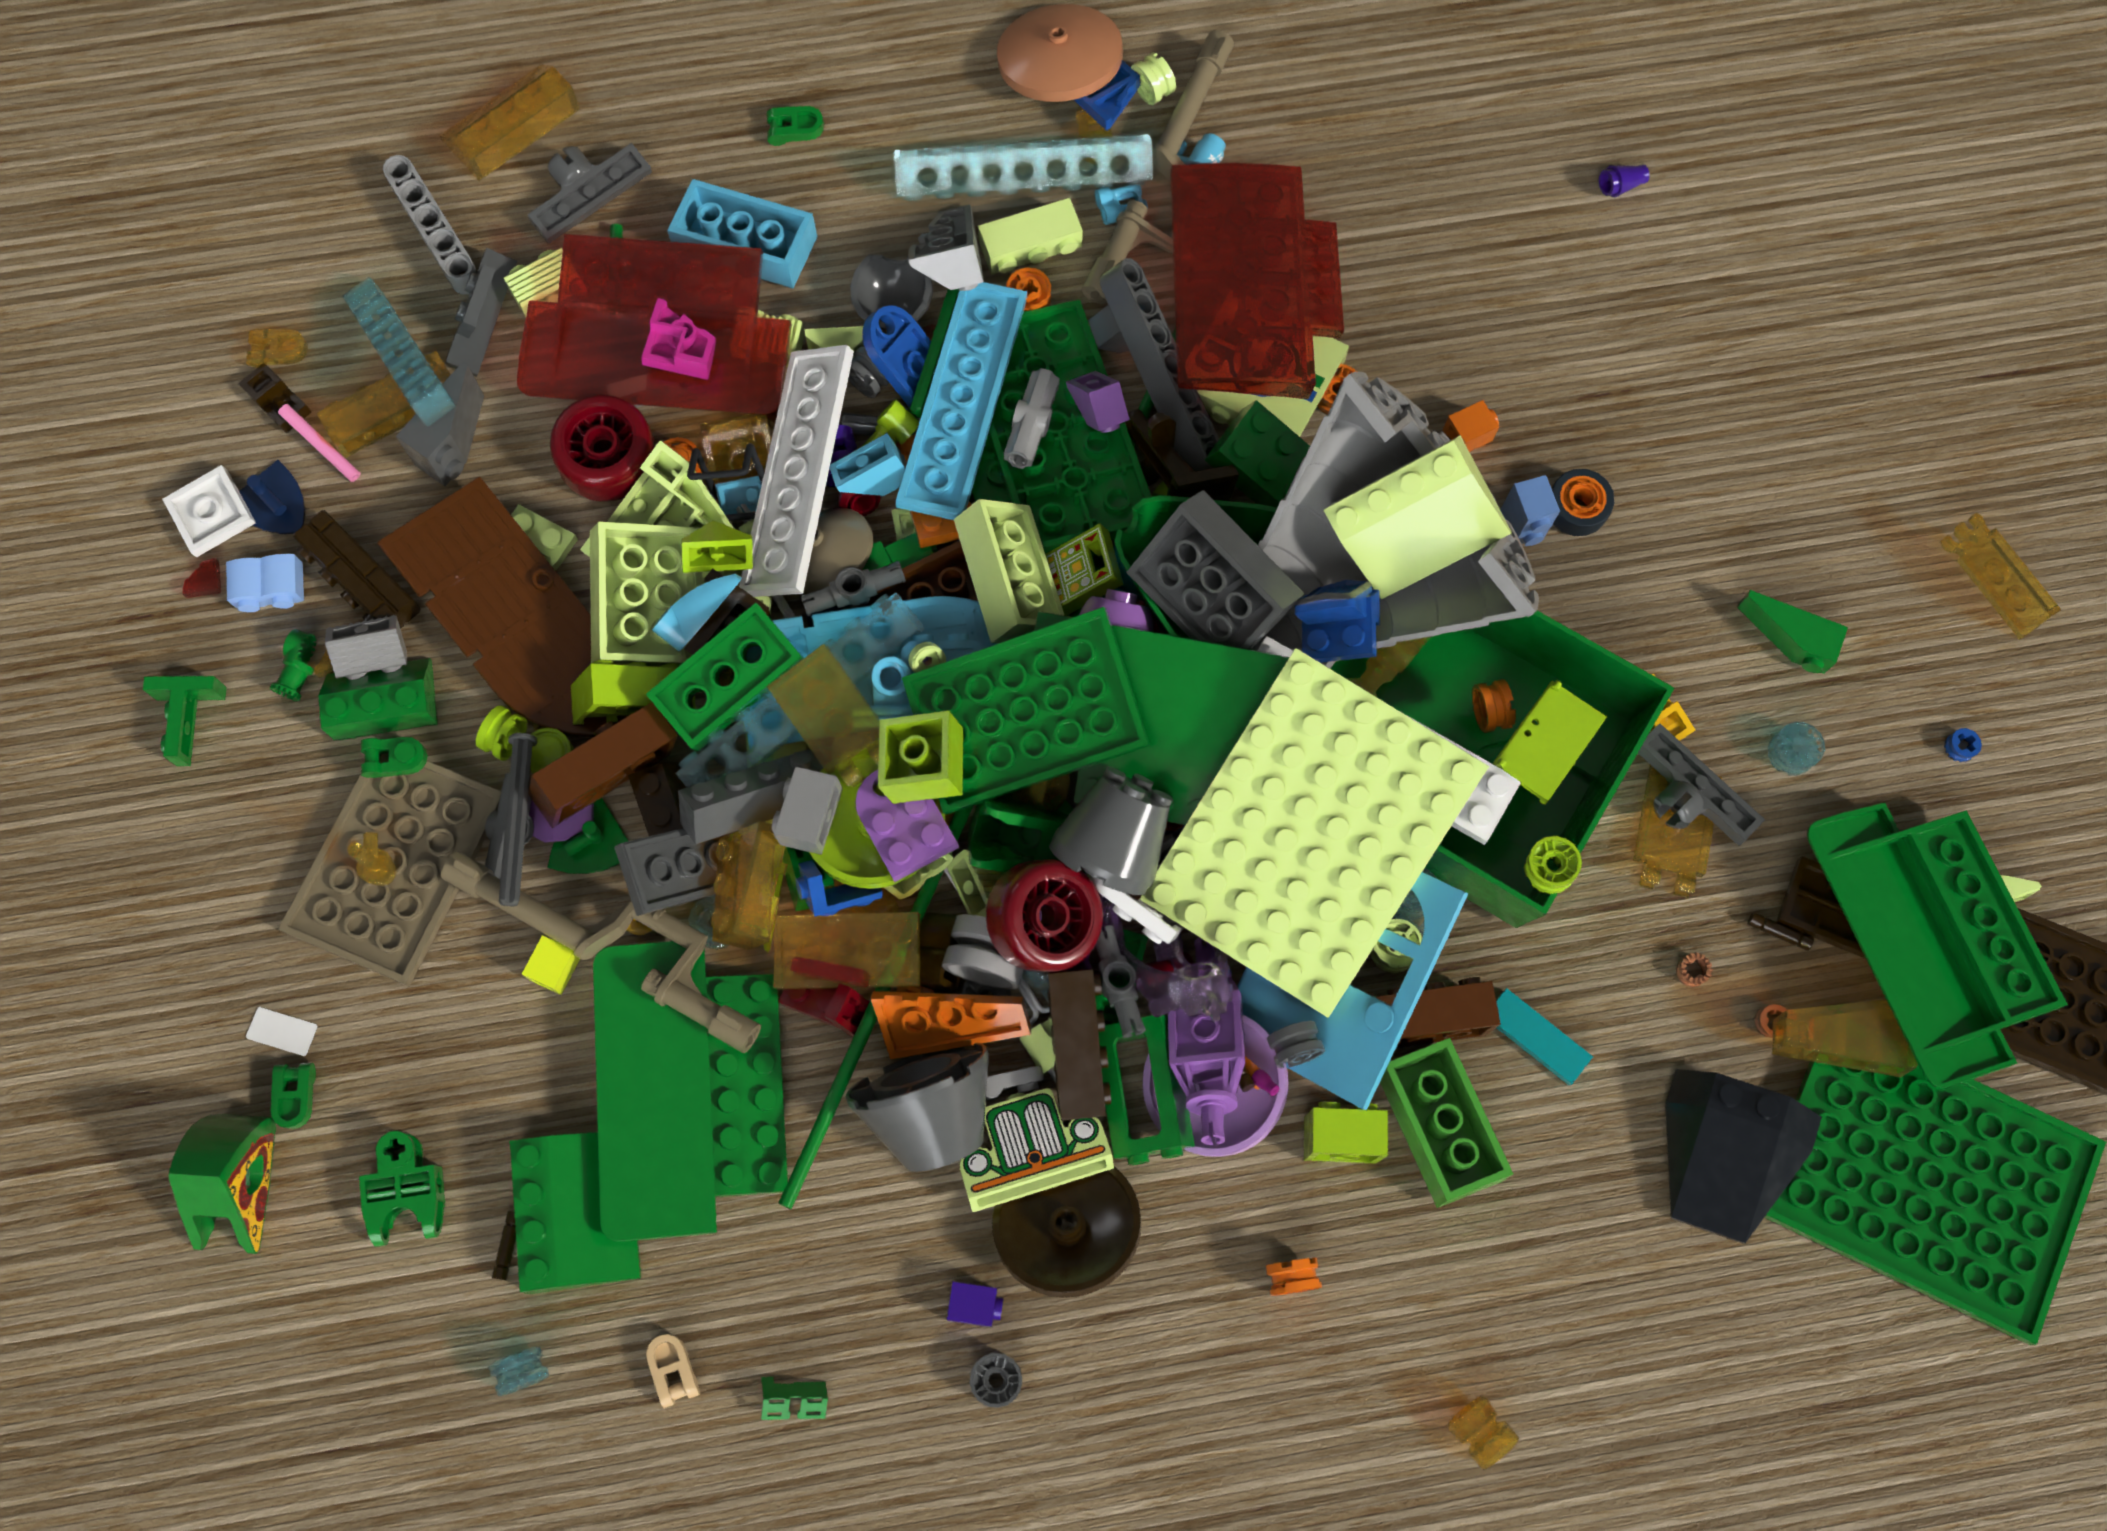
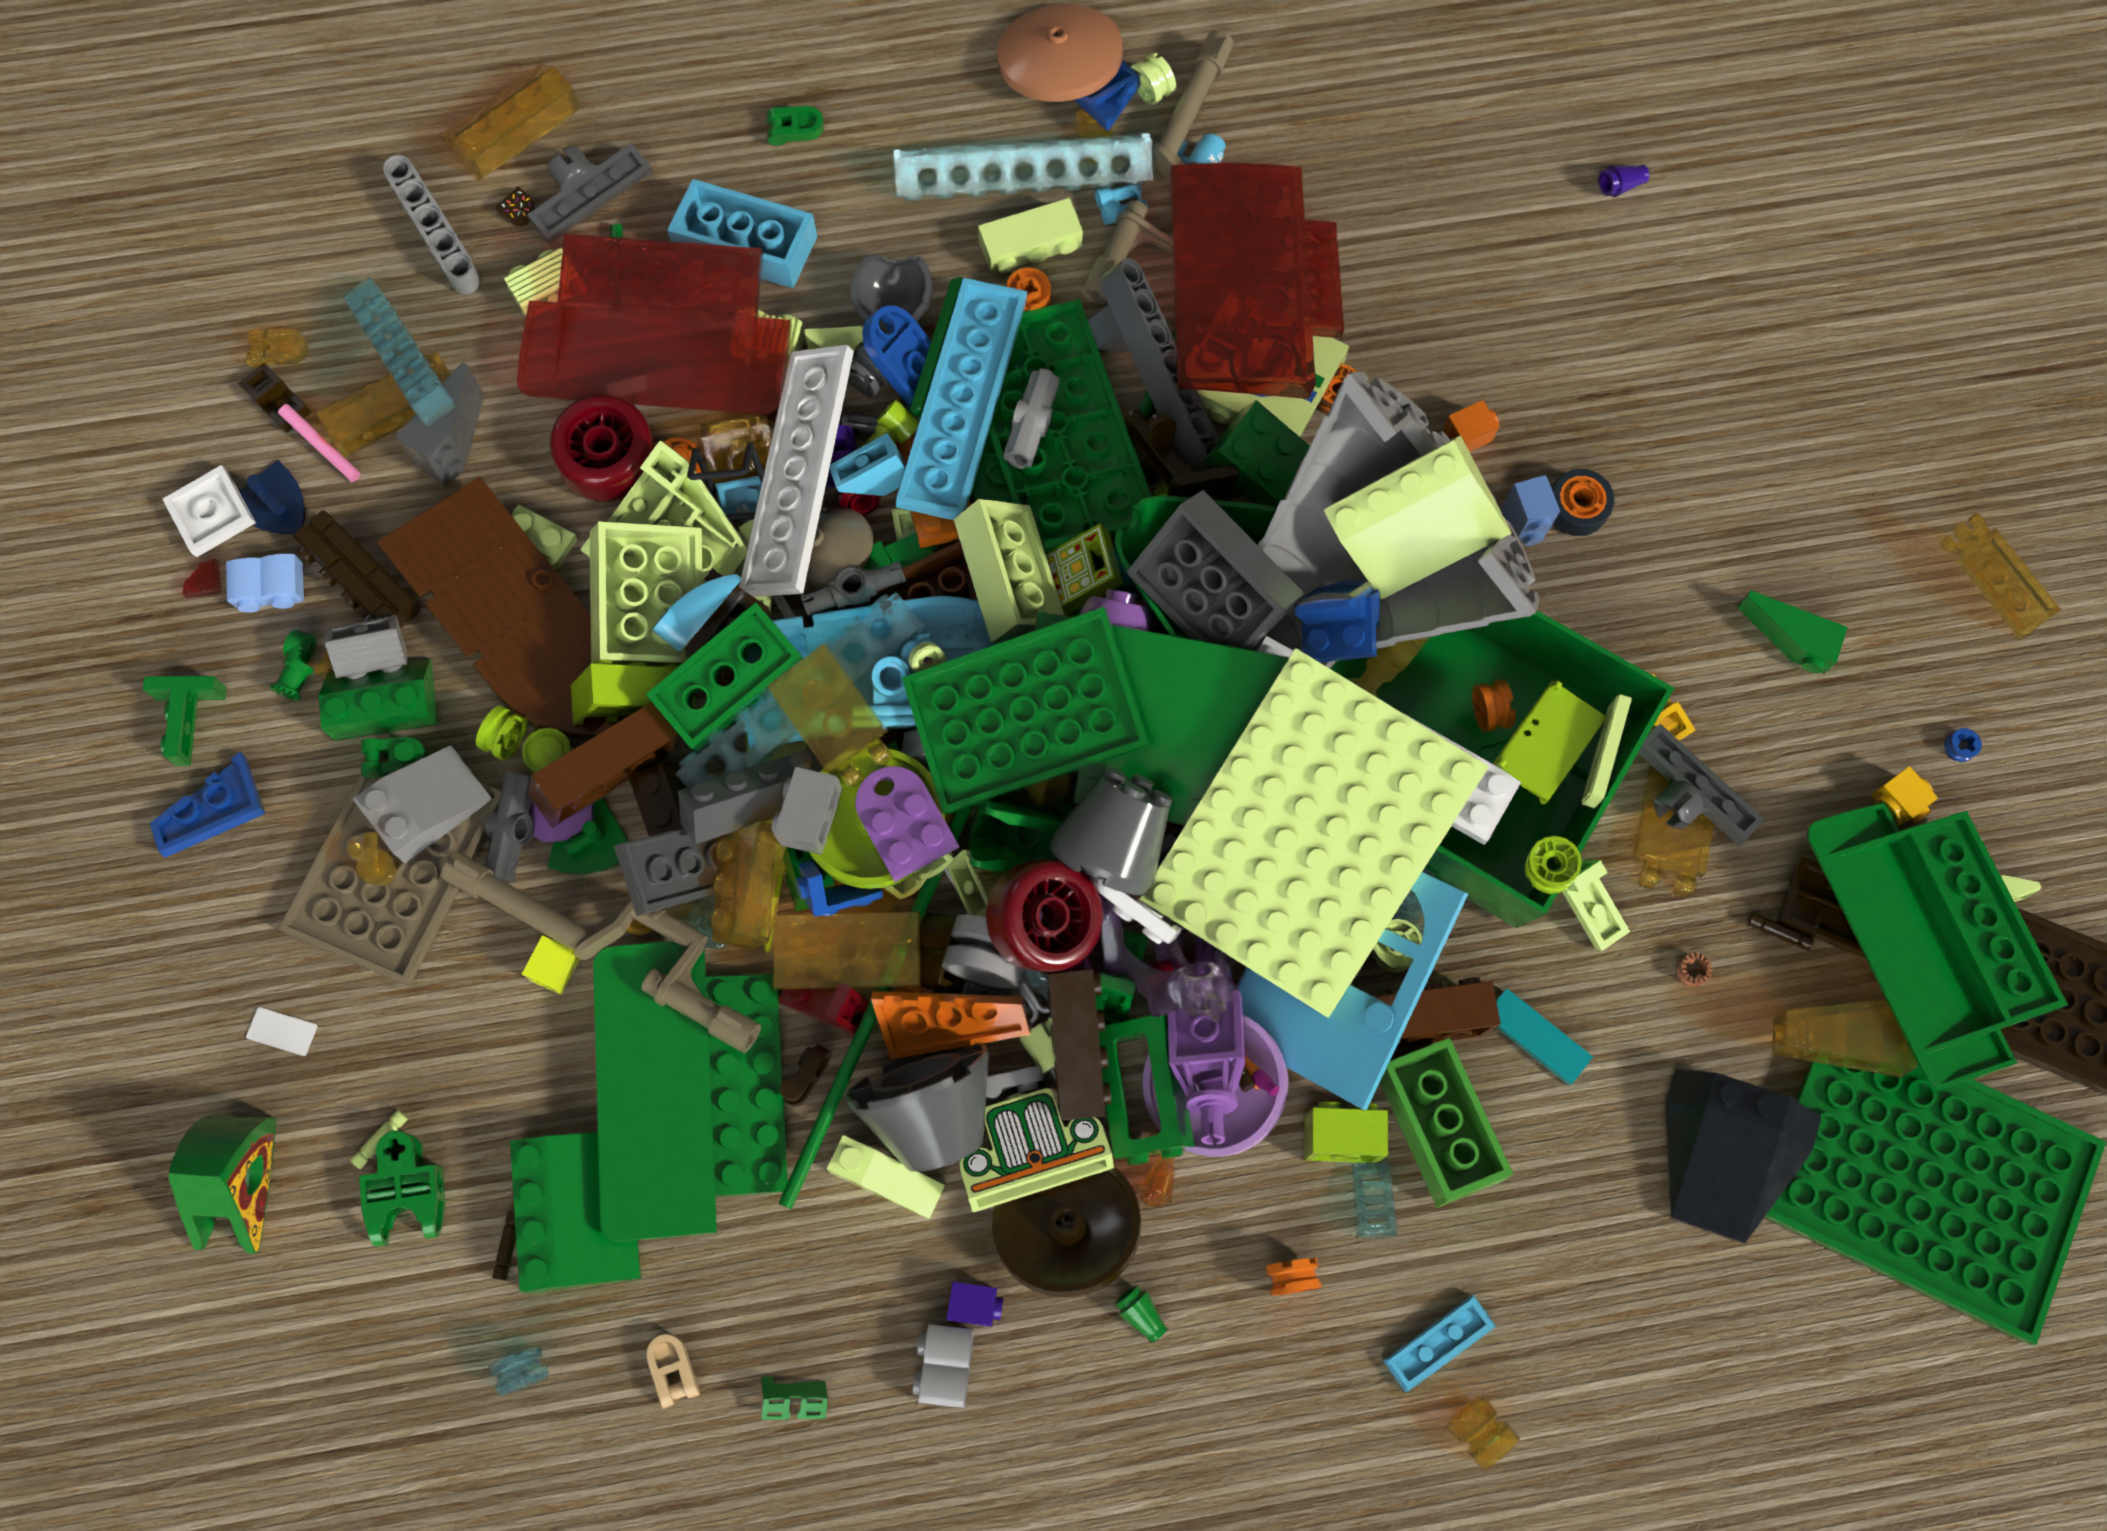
green plate [270,1063,316,1129] -> none
dark grey bracket [445,248,517,377] -> none
dark grey axle [499,733,538,907] -> none
dark pink slope [641,298,716,380] -> none
lime slope [681,520,753,573] -> none
clear red tile [790,956,871,988] -> none
lime brick [878,711,963,804] -> none
light grey wedge [909,204,983,291] -> none
dark grey wheel [969,1353,1022,1408] -> none
medium lavender slope [1066,371,1130,433] -> none
dark grey pin [1096,925,1146,1038] -> none
dark grey wheel [1267,1021,1325,1069] -> none
nougat bush [1754,1004,1792,1038] -> none
clear light blue wheel [1768,722,1825,776] -> none
none -> blue wing [150,751,266,858]
none -> yellowish green wheel [350,1110,408,1169]
none -> light grey slope [353,745,493,863]
none -> dark brown tile [495,186,536,226]
none -> dark brown plate [780,1044,832,1107]
none -> yellowish green slope [827,1135,945,1219]
none -> light grey brick [913,1324,974,1408]
none -> green cone [1115,1285,1168,1343]
none -> clear orange cone [1137,1155,1175,1208]
none -> clear light blue slope [1352,1163,1397,1239]
none -> medium azure tile [1382,1295,1496,1392]
none -> yellowish green bracket [1562,859,1630,951]
none -> yellowish green tile [1582,694,1632,808]
none -> yellow brick [1871,766,1938,827]

